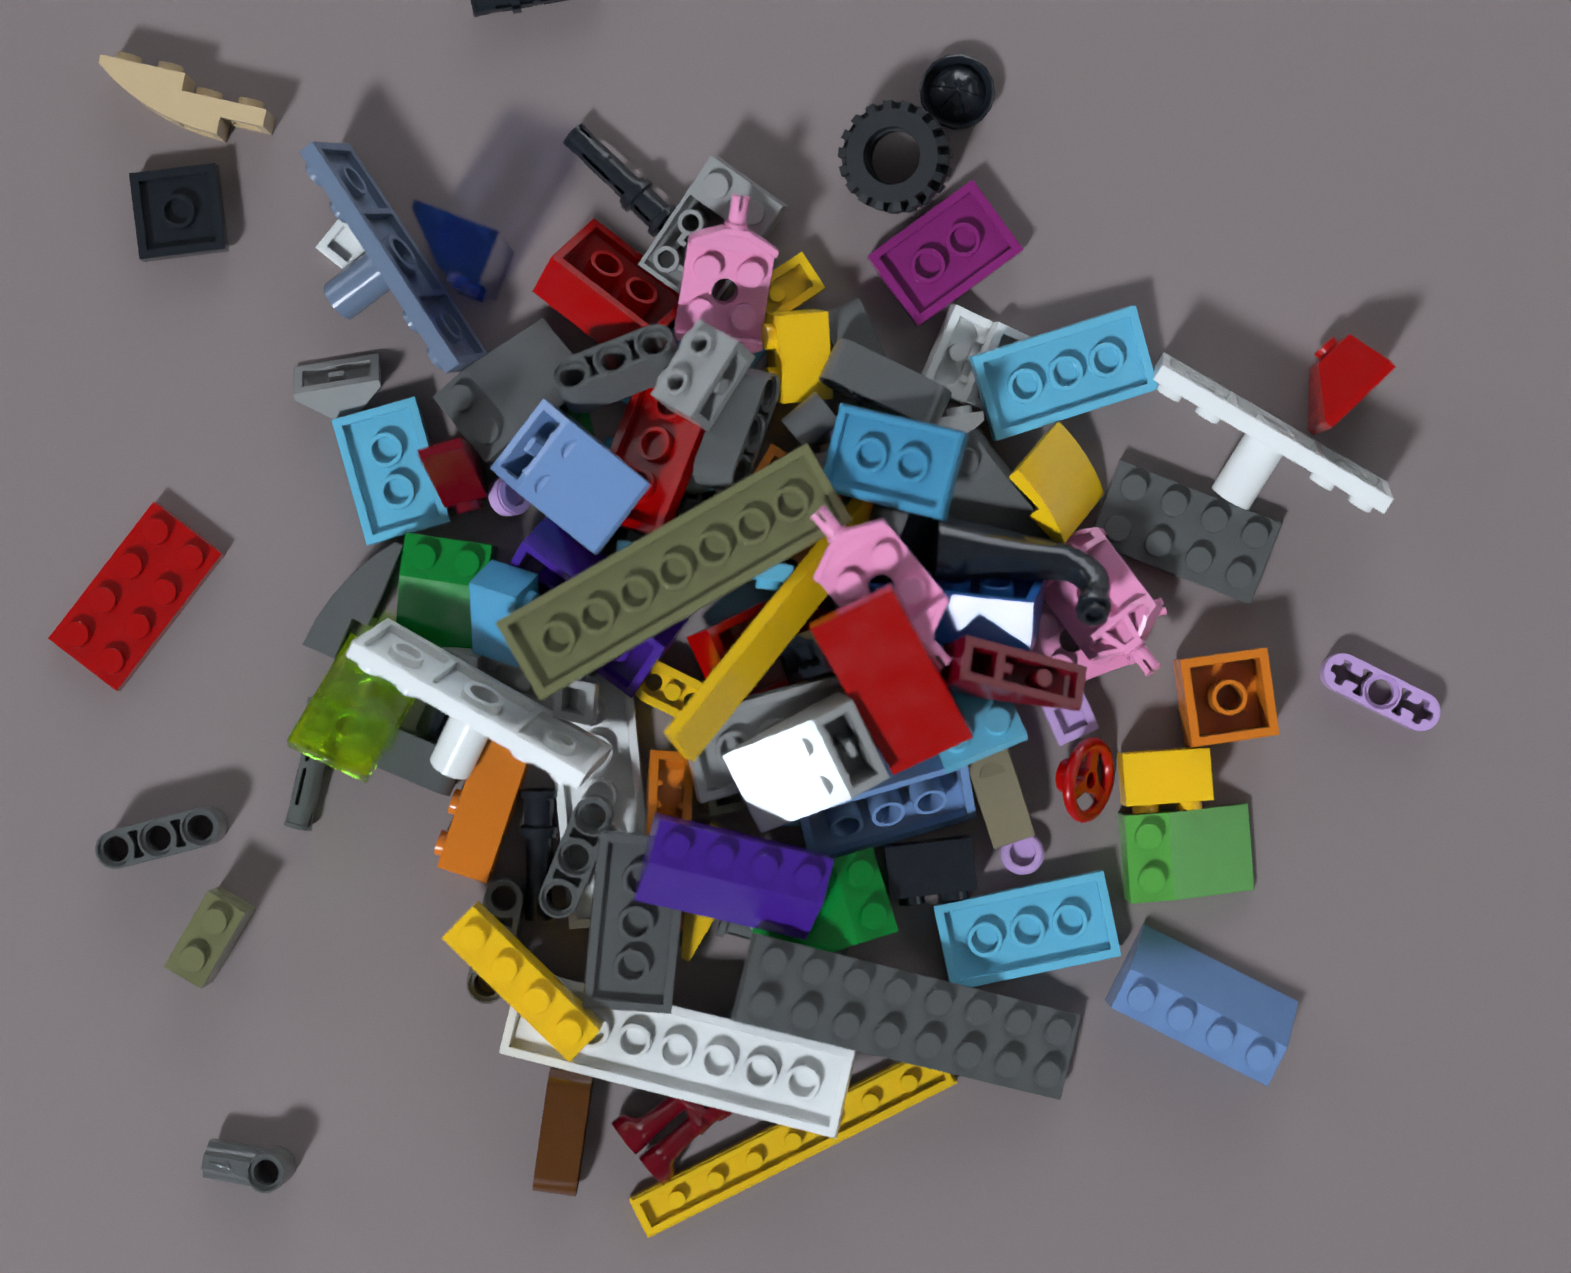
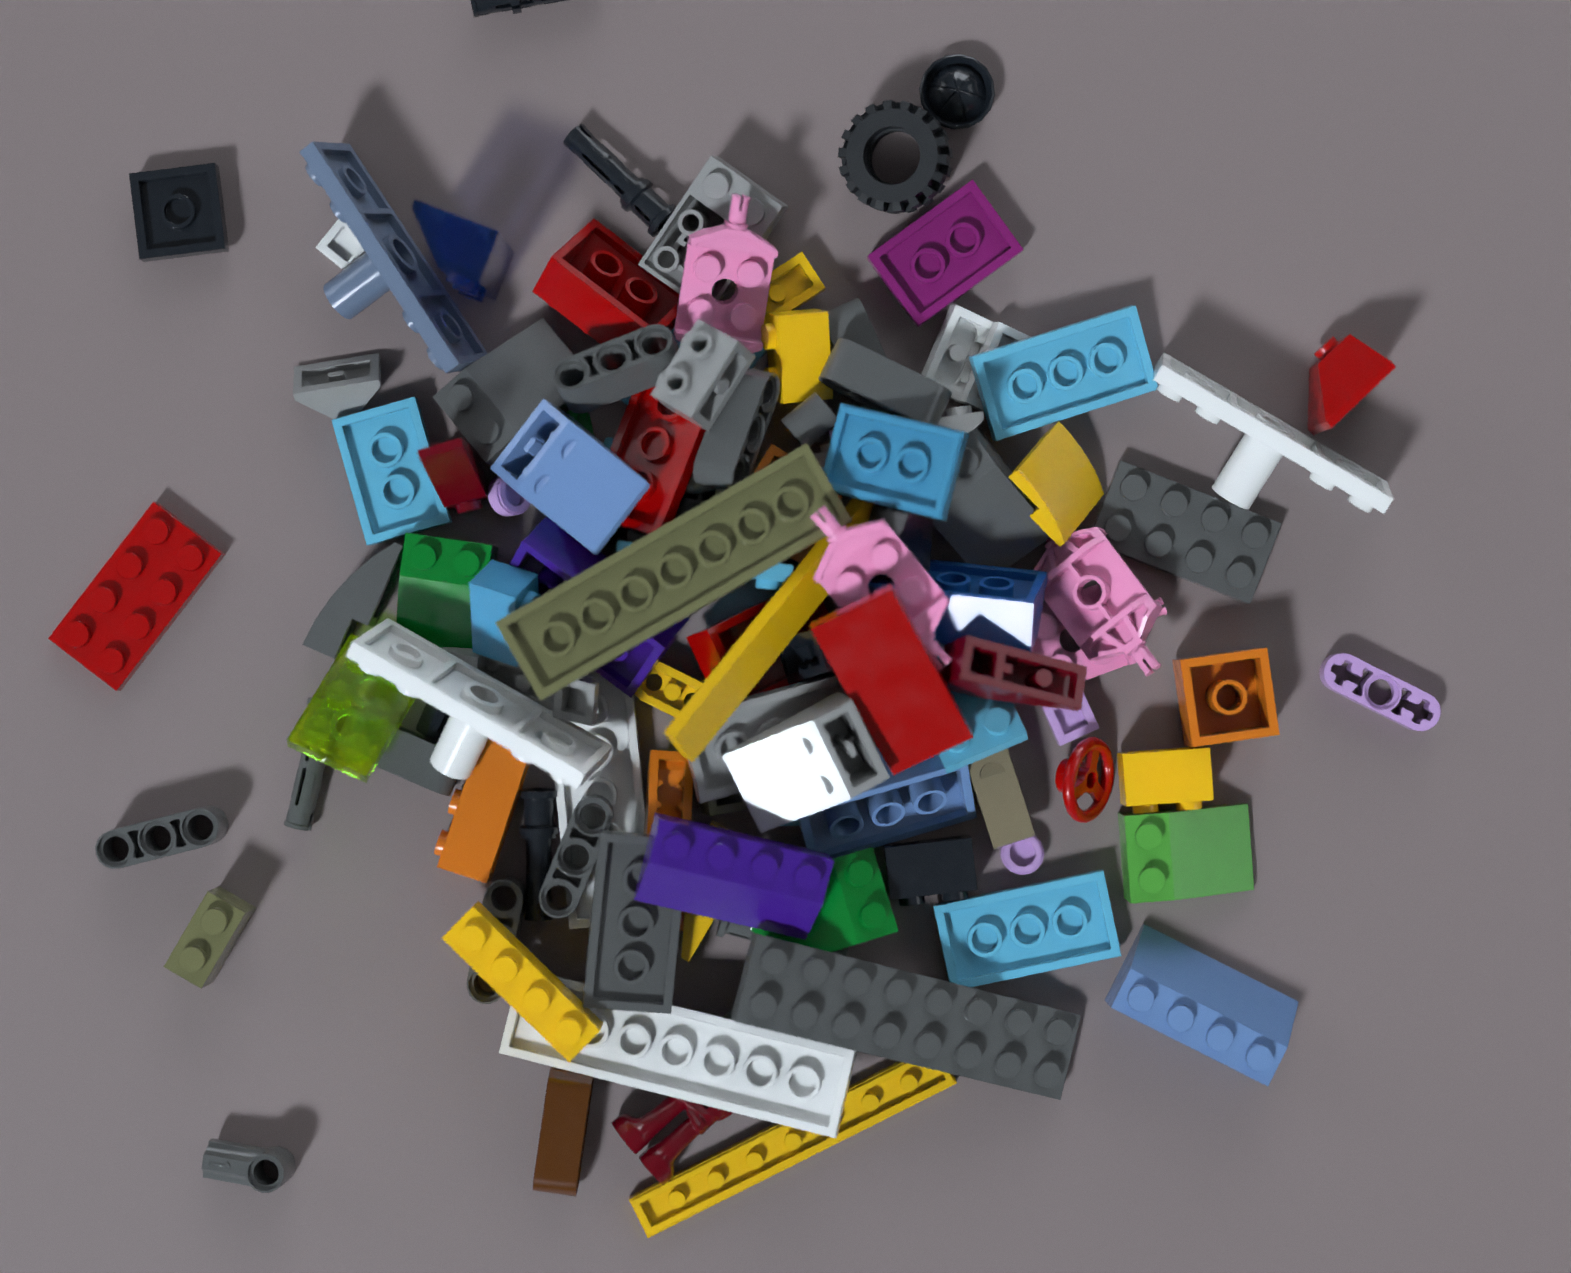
tan slope [99,51,276,142] -> none
black animal [930,516,1111,626] -> none

